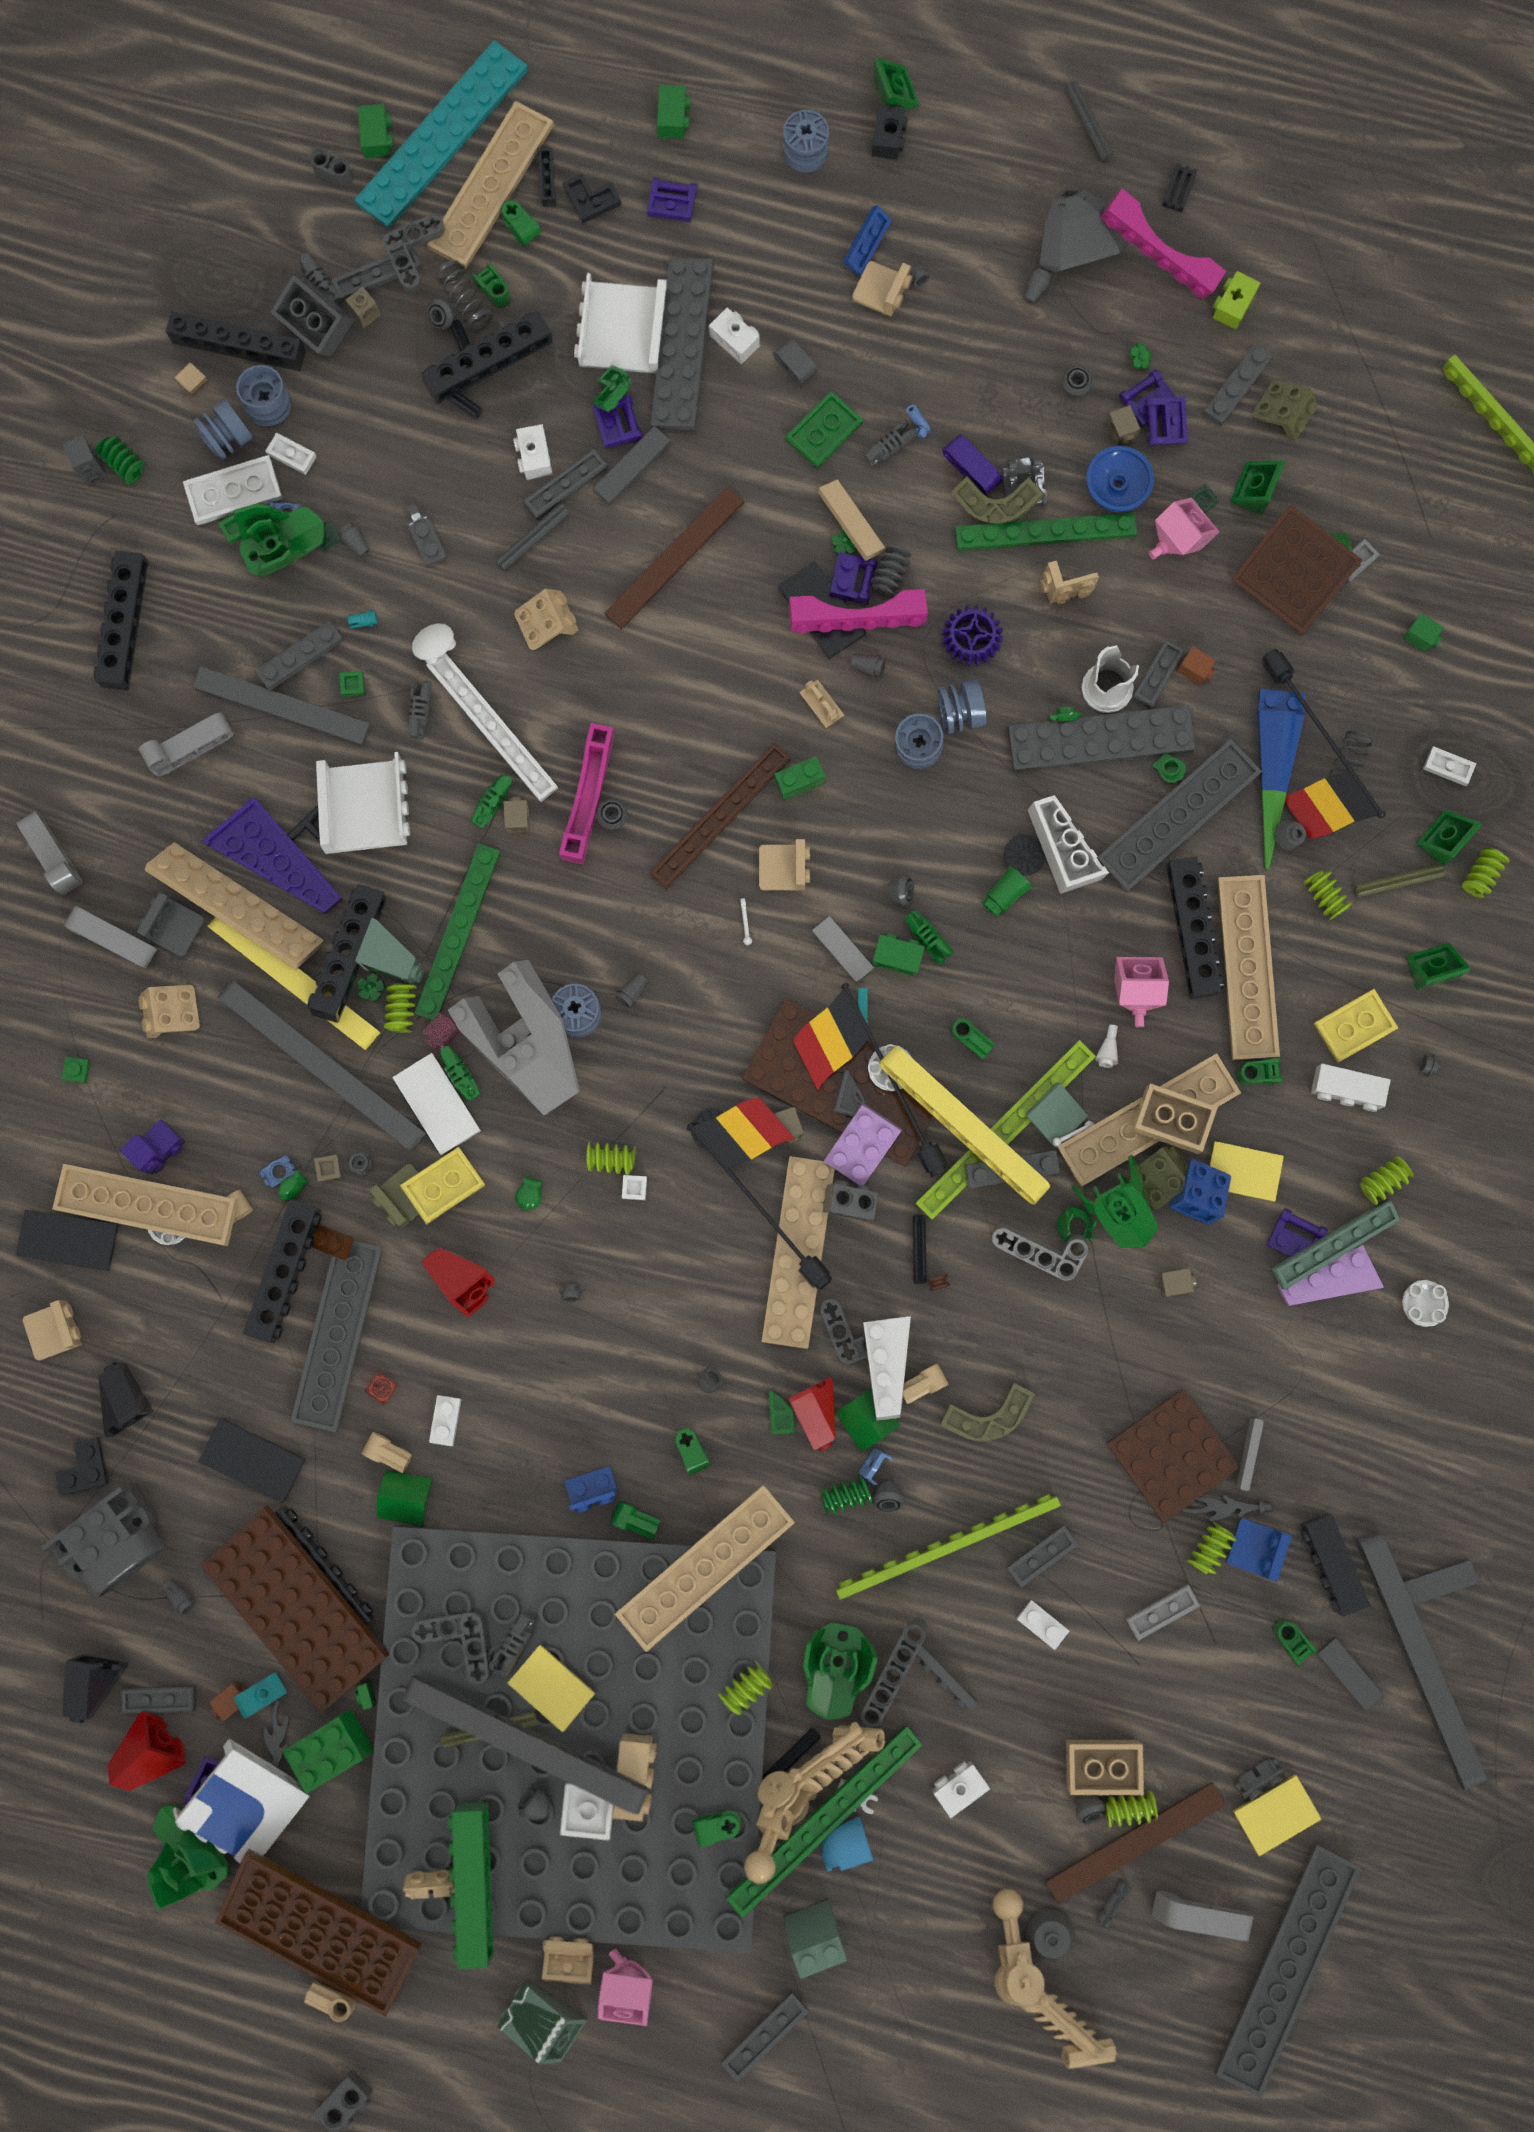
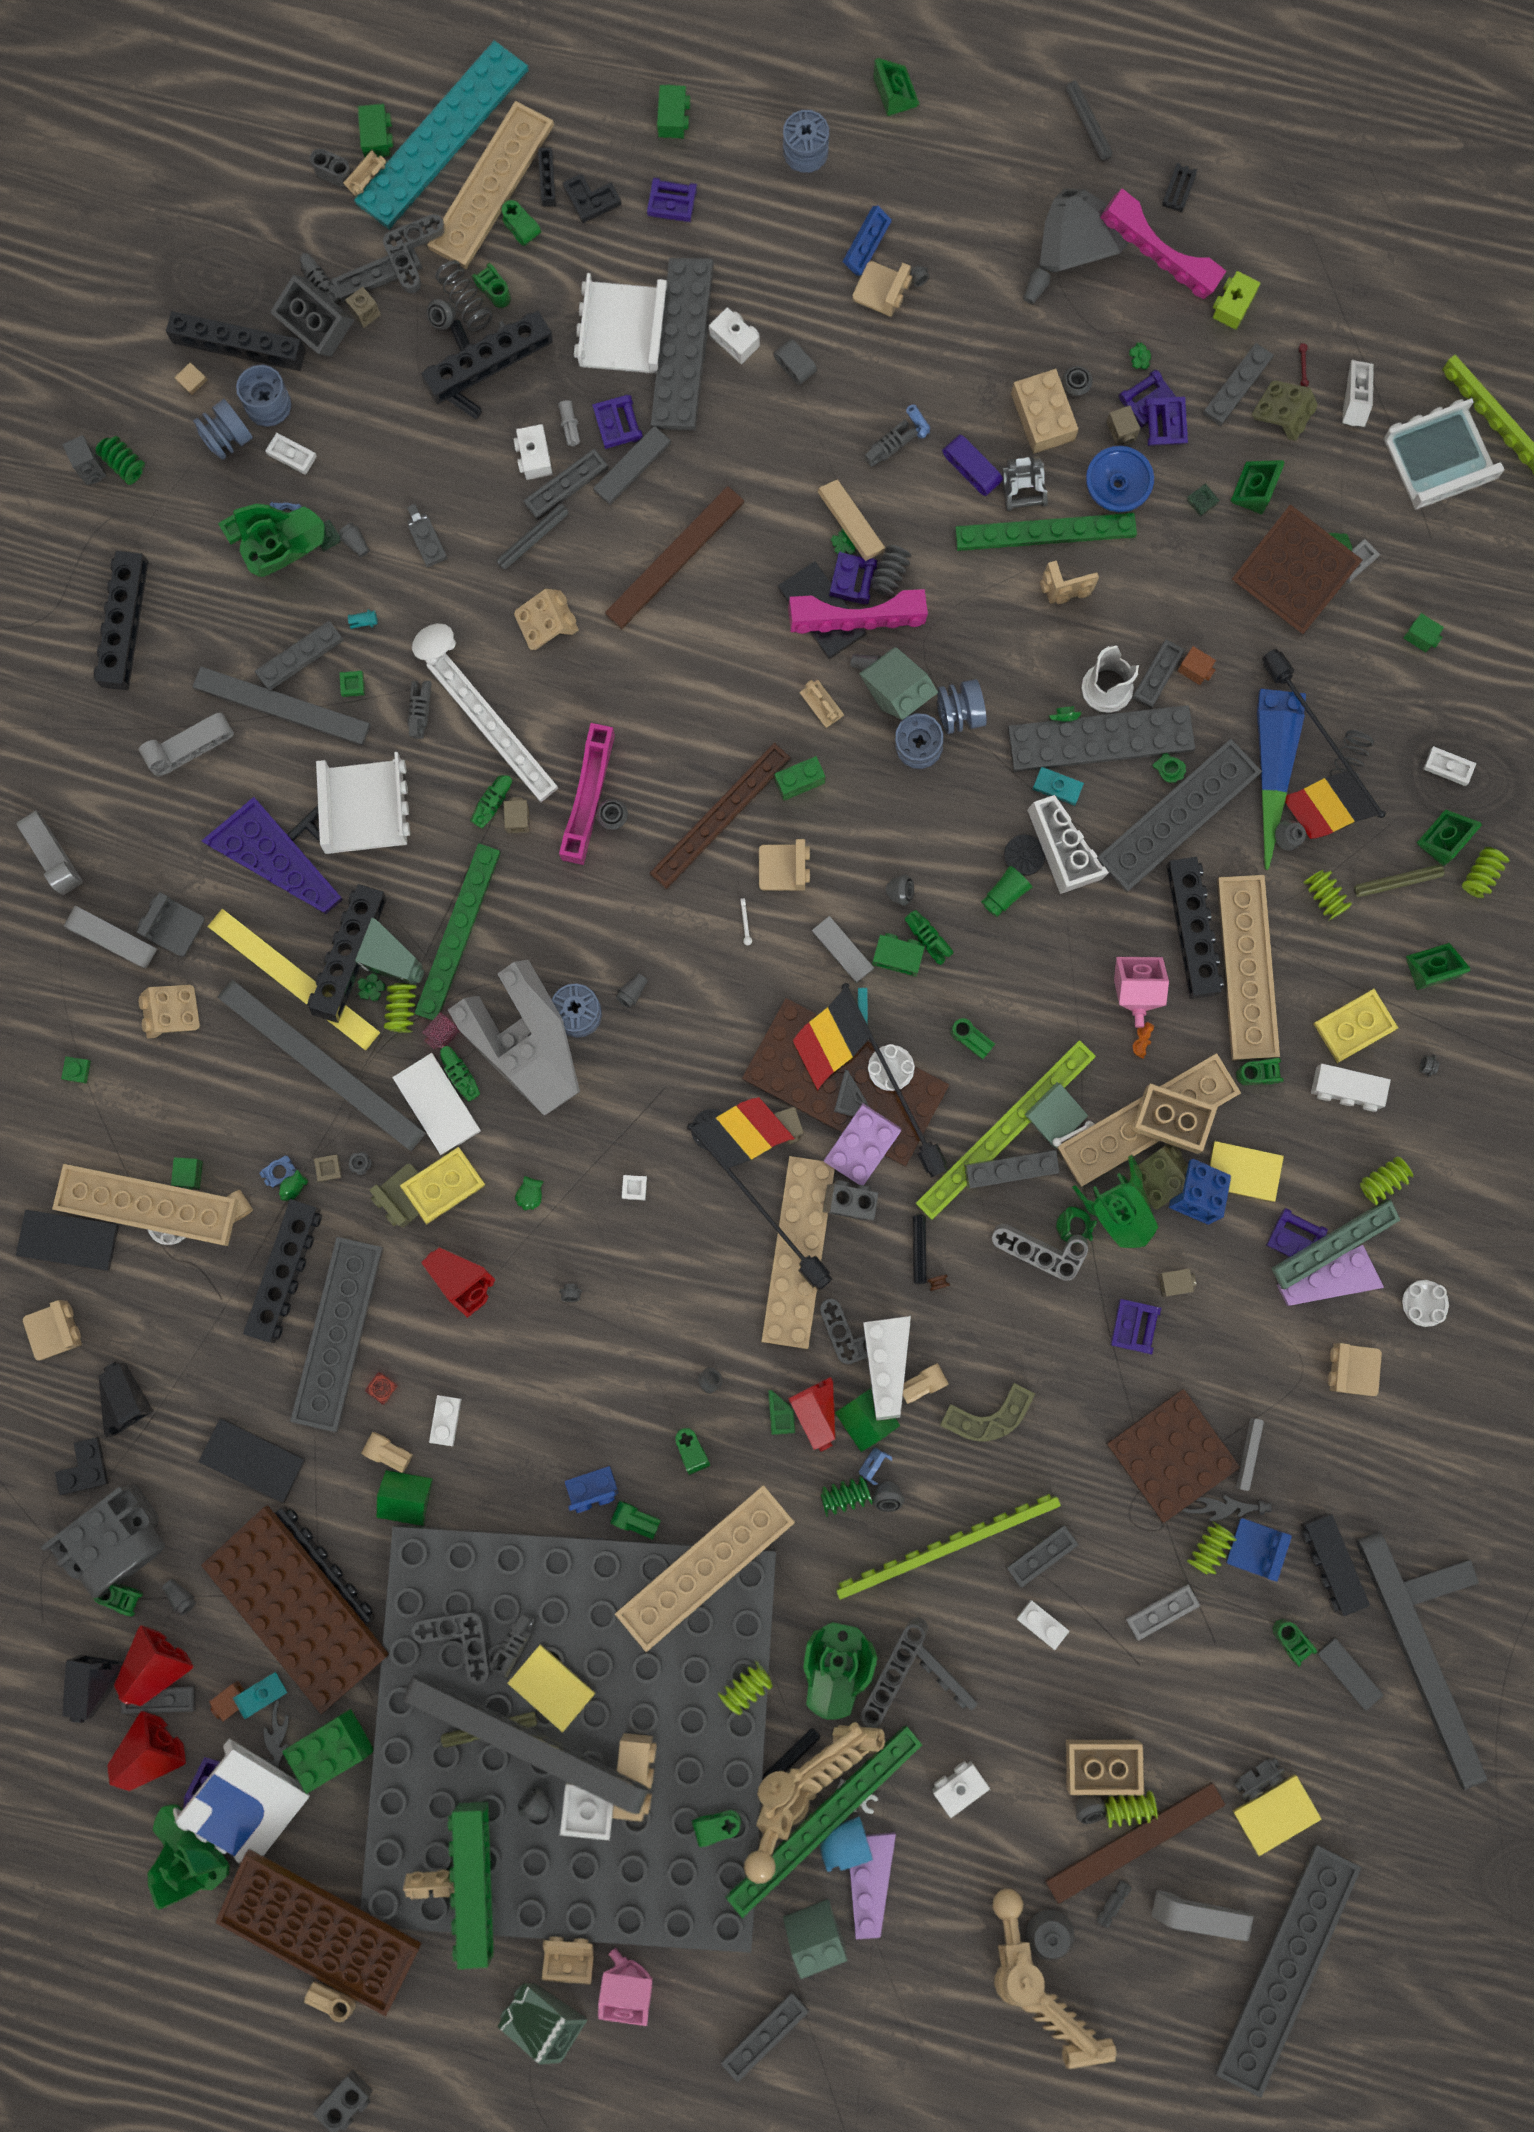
dark purple brick [120,1120,185,1174] -> none
tan plate [145,842,324,970] -> none
white plate [183,455,283,526] -> none
reddish brown plate [312,1225,354,1260] -> none
green plate [355,1680,377,1710] -> none
lime piece [586,1141,636,1175] -> none
green plate [592,365,631,412] -> none
green tile [785,391,863,469] -> none
black brick [872,104,908,160] -> none
light yellow beam [879,1046,1050,1205] -> none
dark purple gear [942,605,1003,666] -> none
olive plate [951,476,1045,524] -> none
white cone [1095,1025,1118,1068] -> none
bright pink piece [1149,498,1219,560] -> none
none -> green piece [93,1583,143,1617]
none -> red slope [114,1625,194,1707]
none -> green brick [171,1157,203,1190]
none -> tan hinge [343,151,386,197]
none -> light grey axle [558,400,580,447]
none -> lavender wing [850,1832,896,1939]
none -> sand green slope [859,647,938,720]
none -> tan brick [1011,369,1079,454]
none -> teal plate [1032,767,1084,806]
none -> dark purple plate [1110,1299,1161,1355]
none -> orange piece [1132,1022,1154,1059]
none -> dark red hinge [1298,343,1309,387]
none -> tan bracket [1328,1343,1382,1396]
none -> white slope [1343,360,1373,427]
none -> clear light blue panel [1383,398,1504,510]

